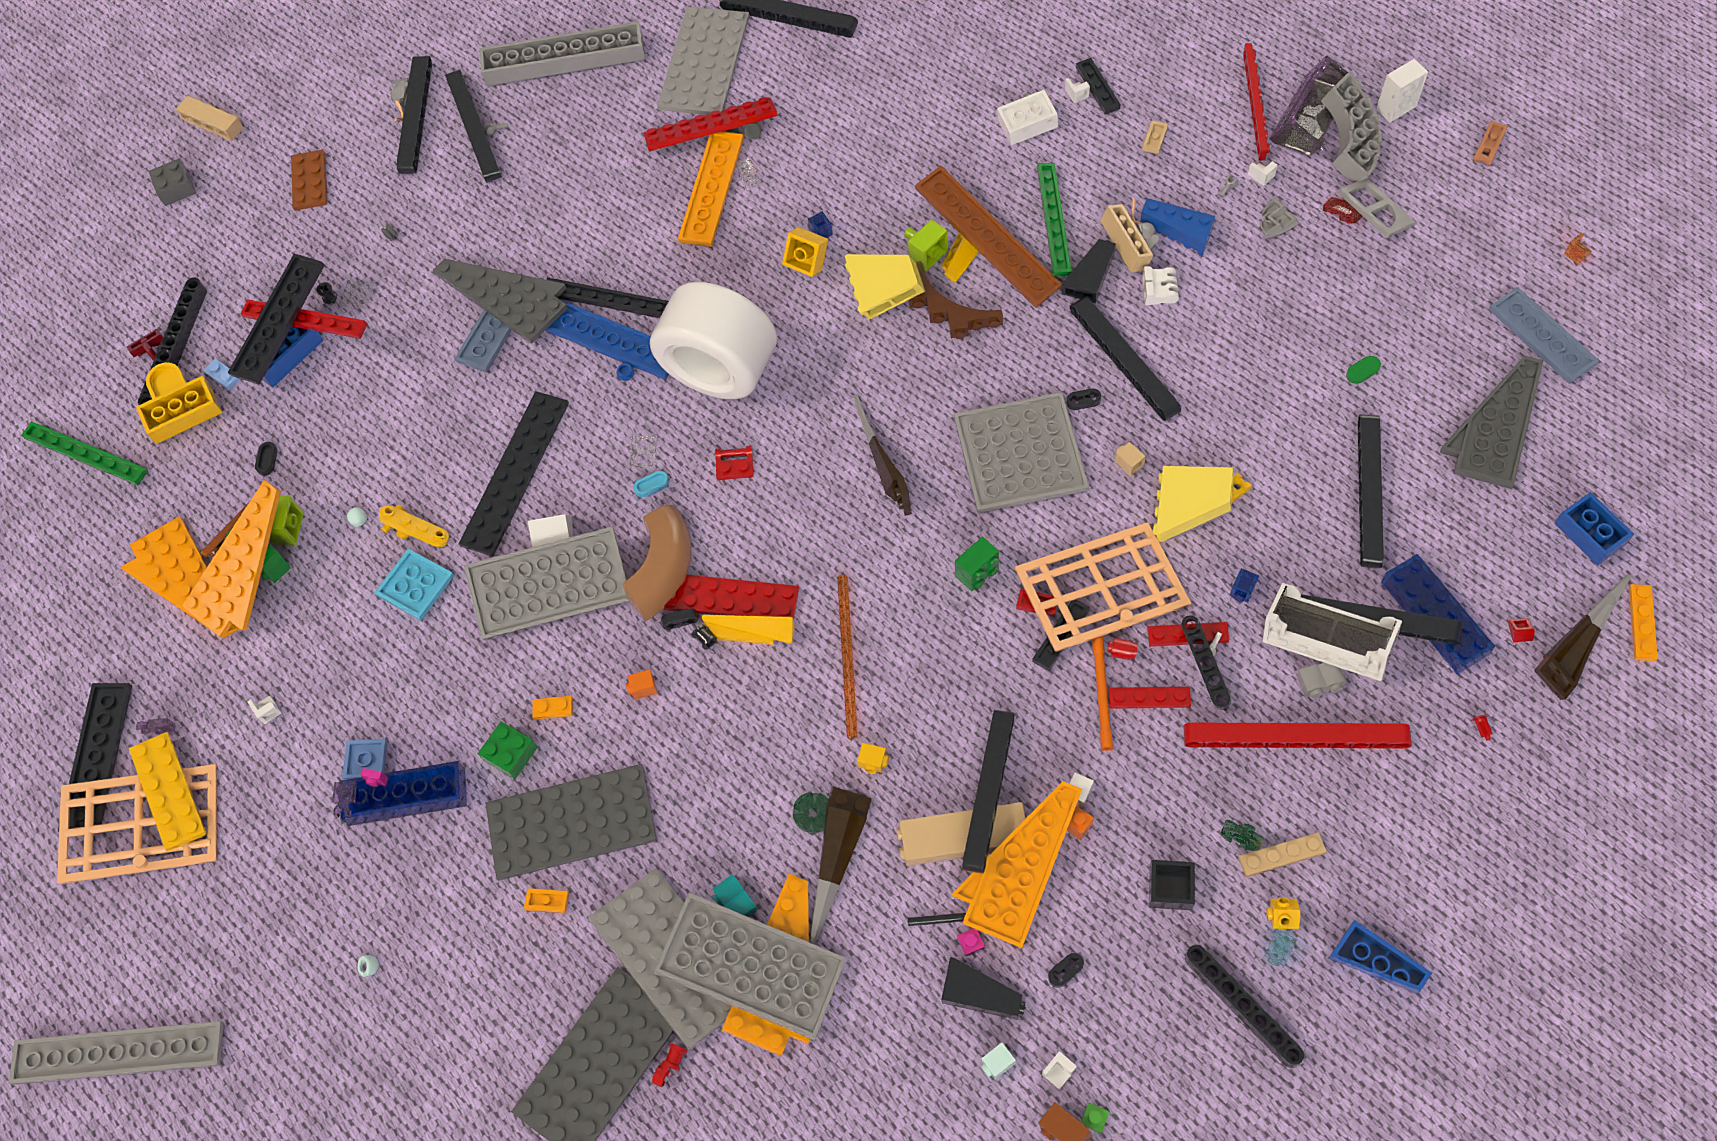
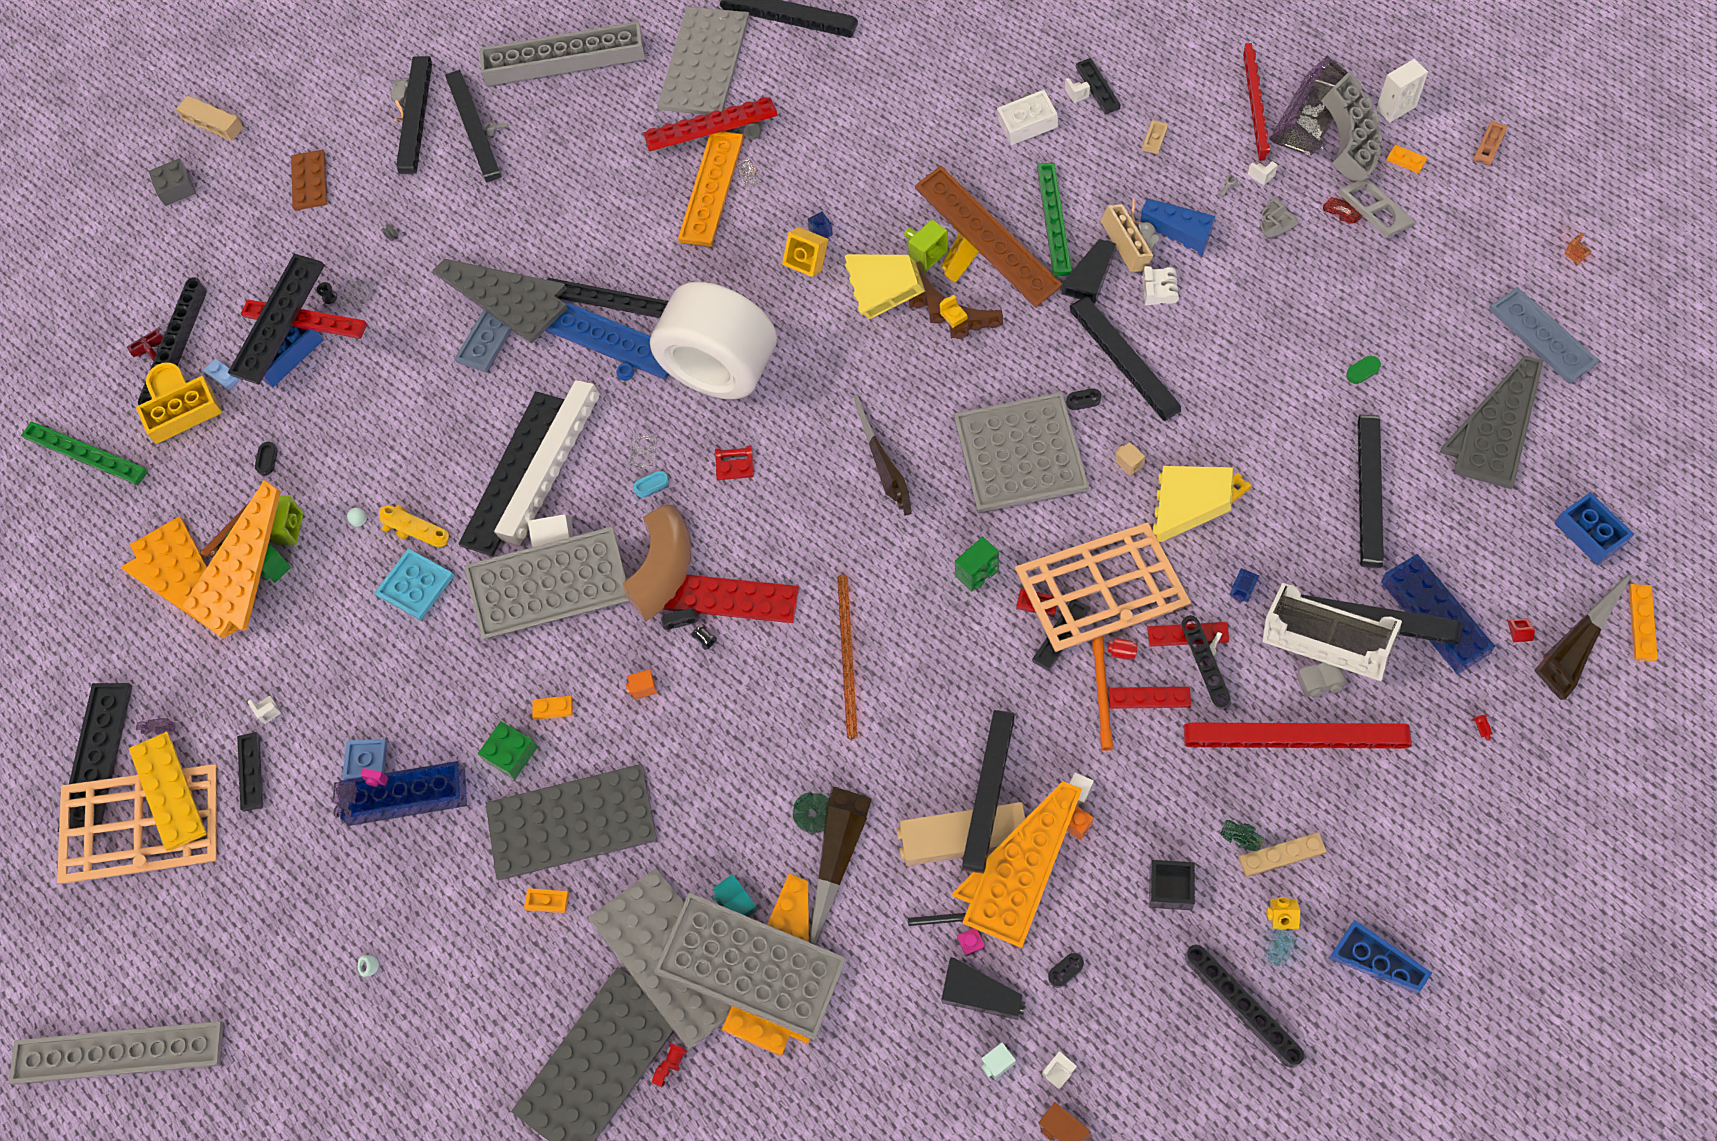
yellow wedge [702,615,795,645] -> none
yellow brick [857,742,889,774] -> none
bright green plate [1081,1103,1109,1134] -> none
none -> black plate [237,732,263,812]
none -> white brick [494,380,600,545]
none -> yellow bracket [940,295,967,328]
none -> light orange plate [1387,144,1428,174]

